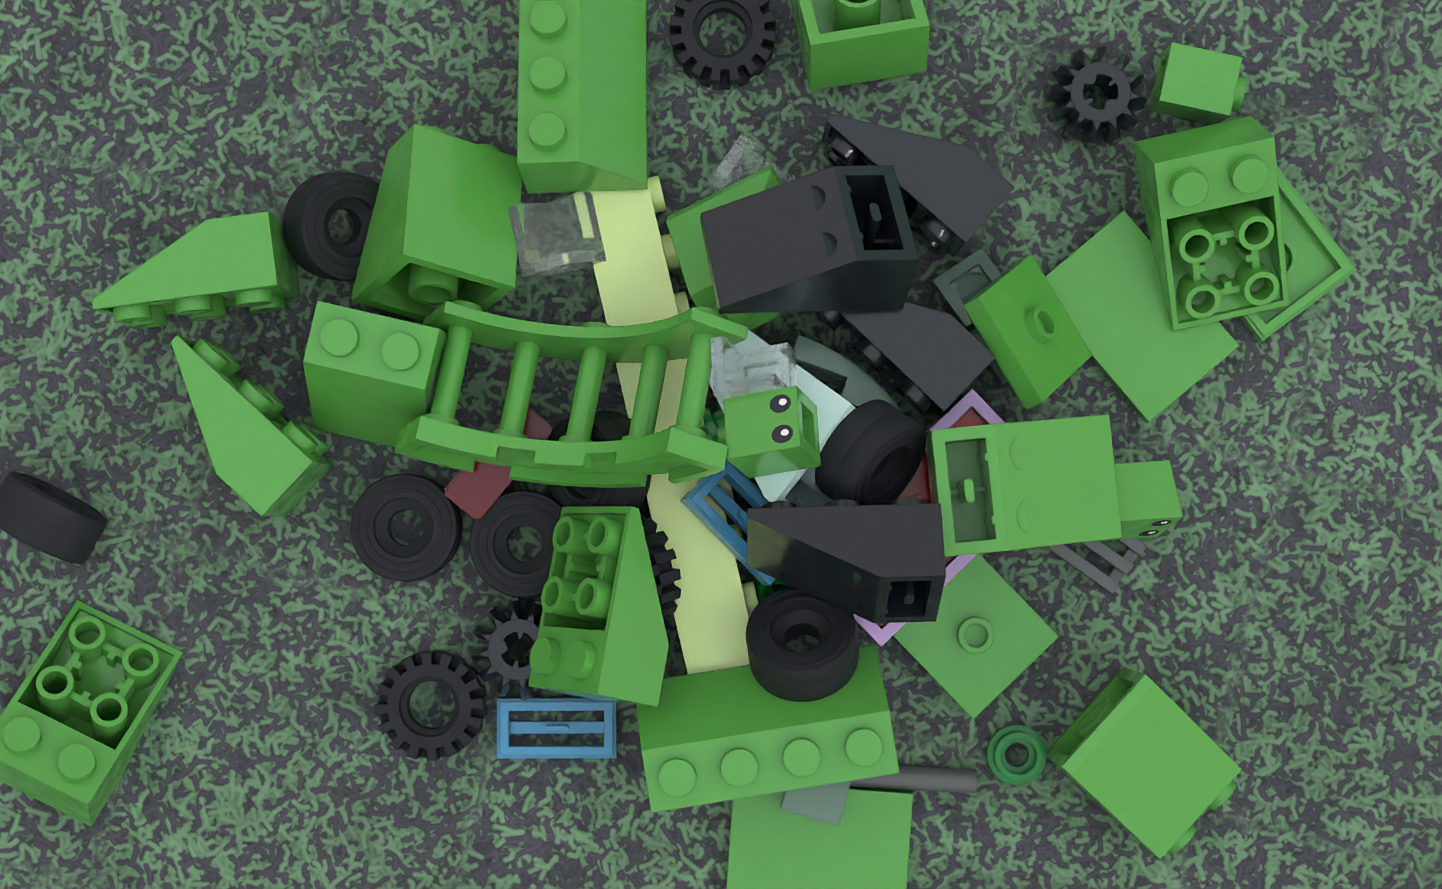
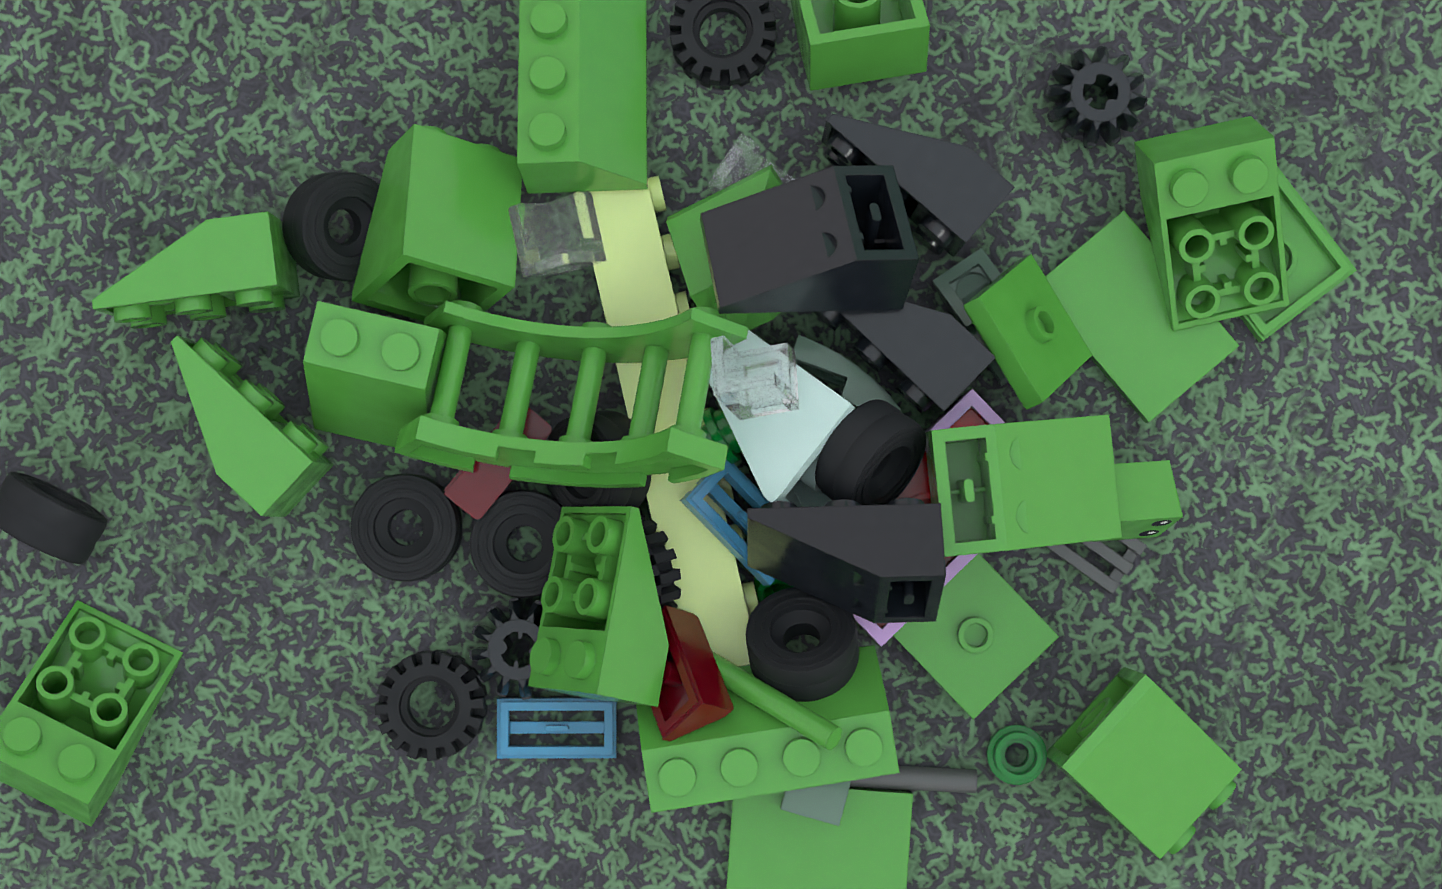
bright green brick [717,386,821,478] -> none
bright green brick [1149,42,1247,124] -> none
none -> dark red slope [651,605,734,742]
none -> bright green bar [712,651,842,750]

